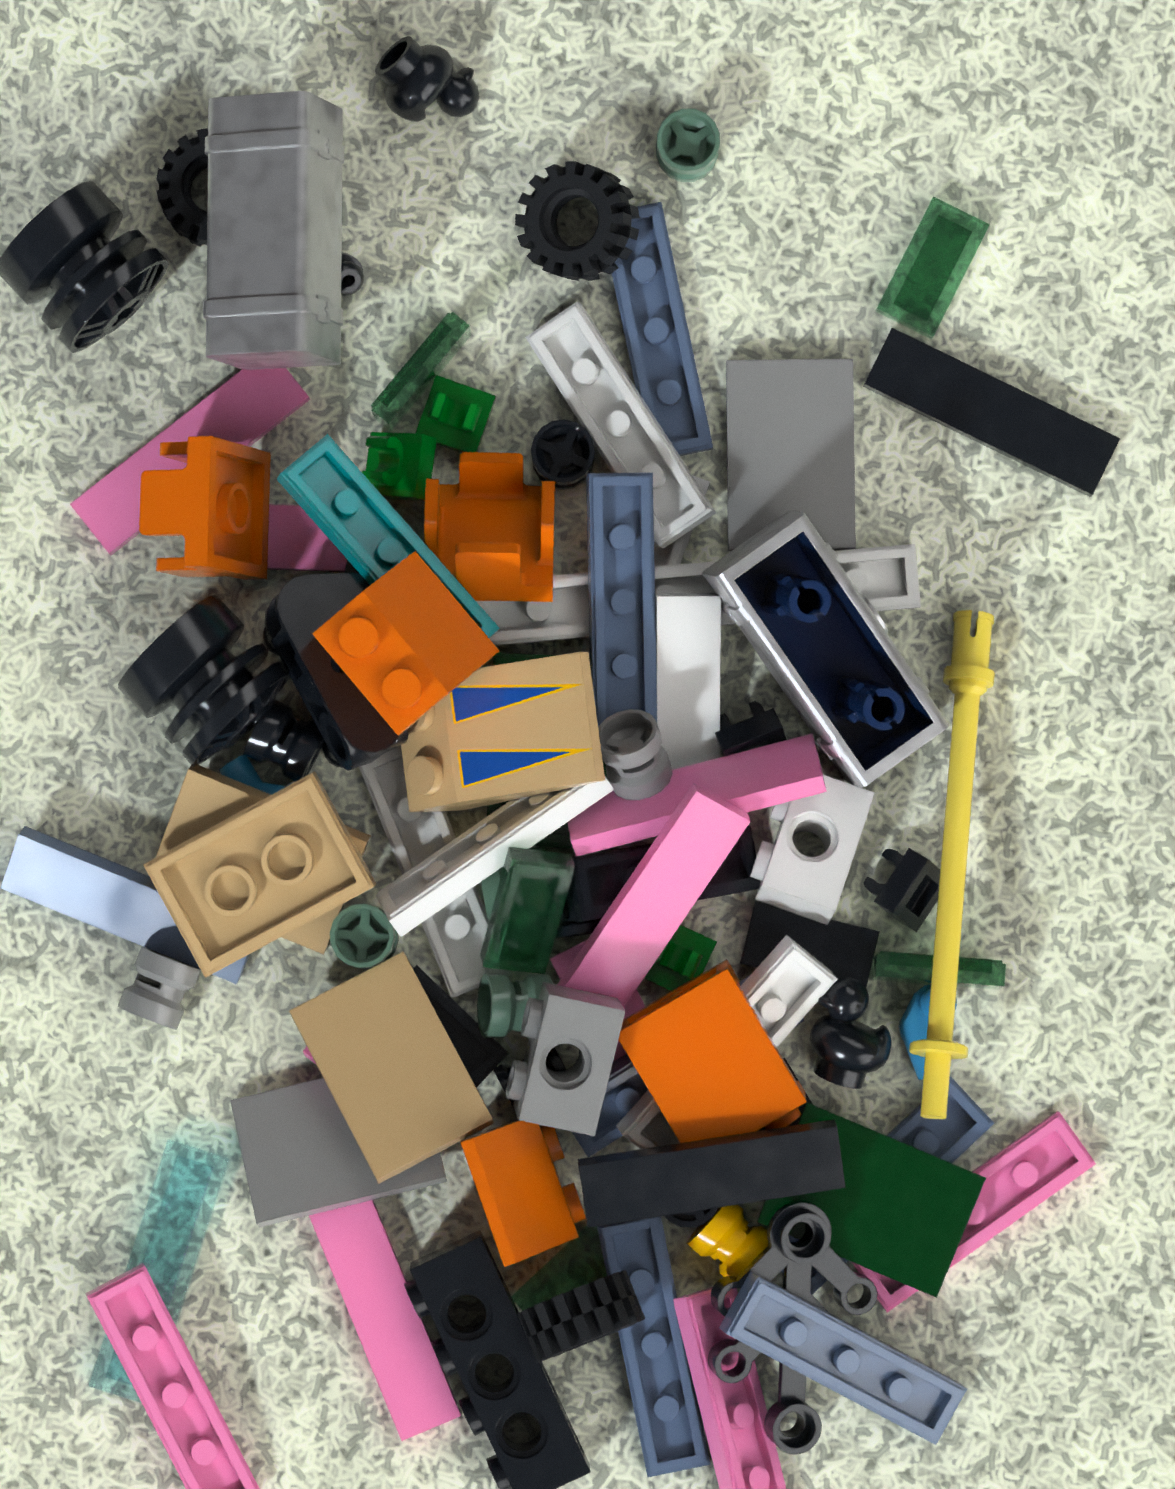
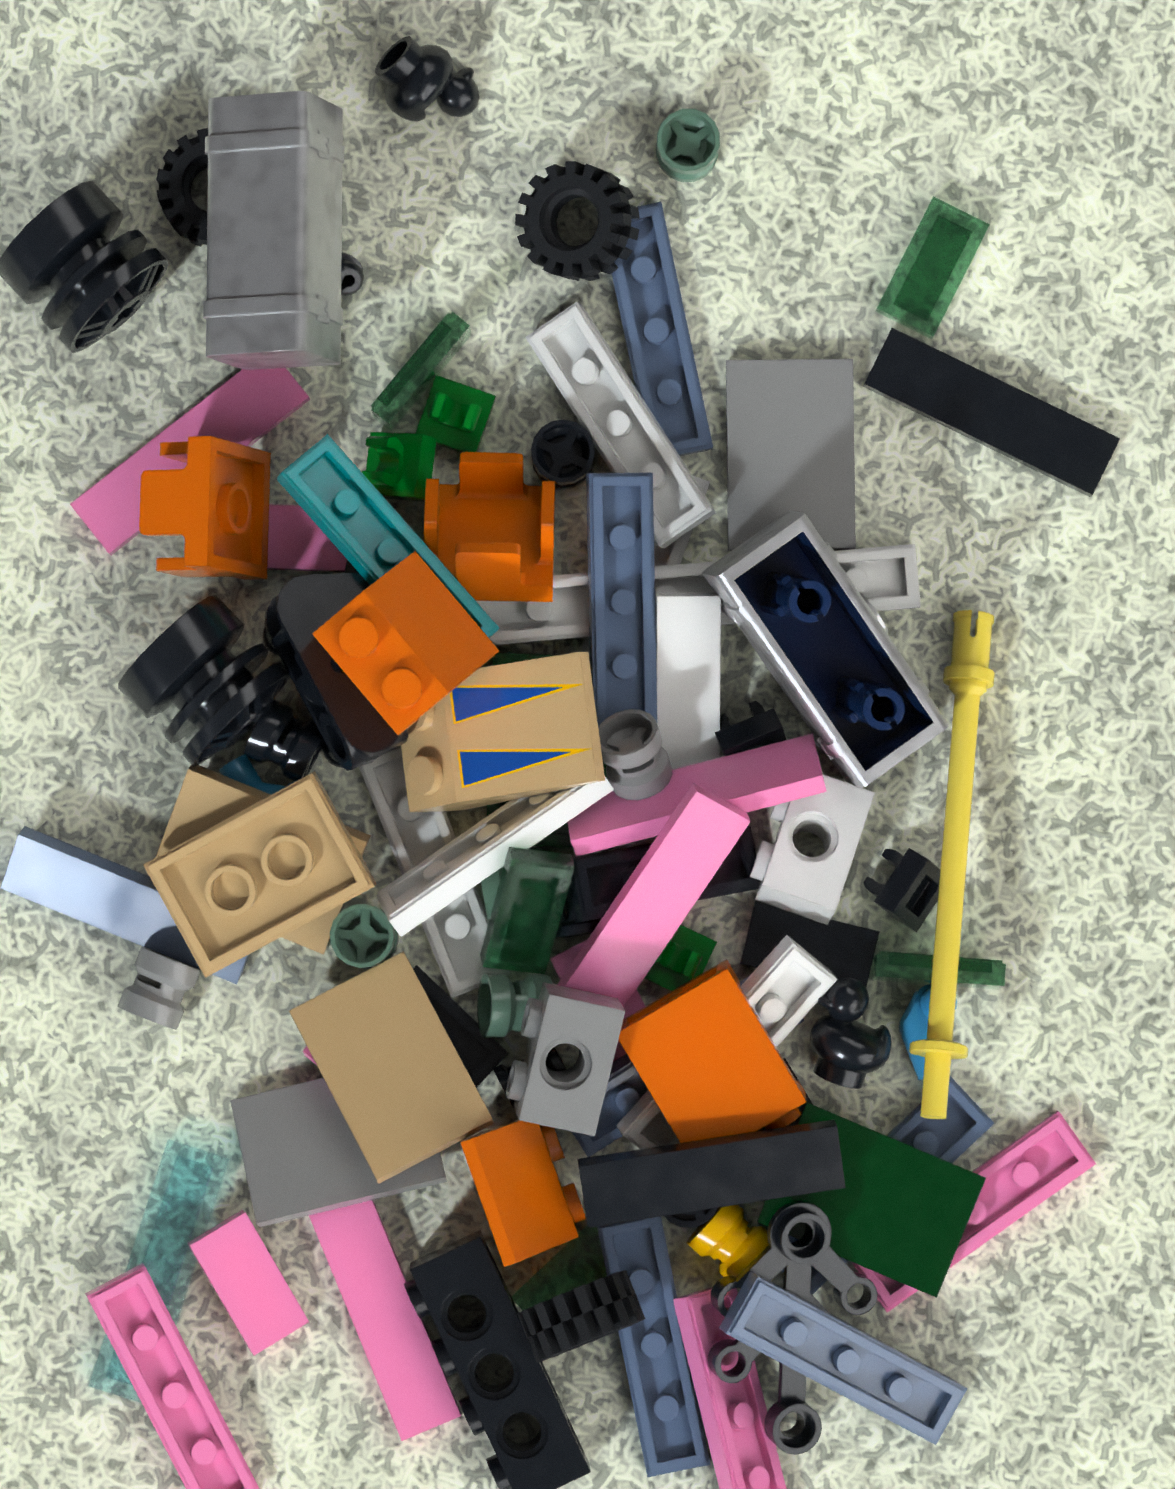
none -> bright pink tile [187,1210,309,1356]

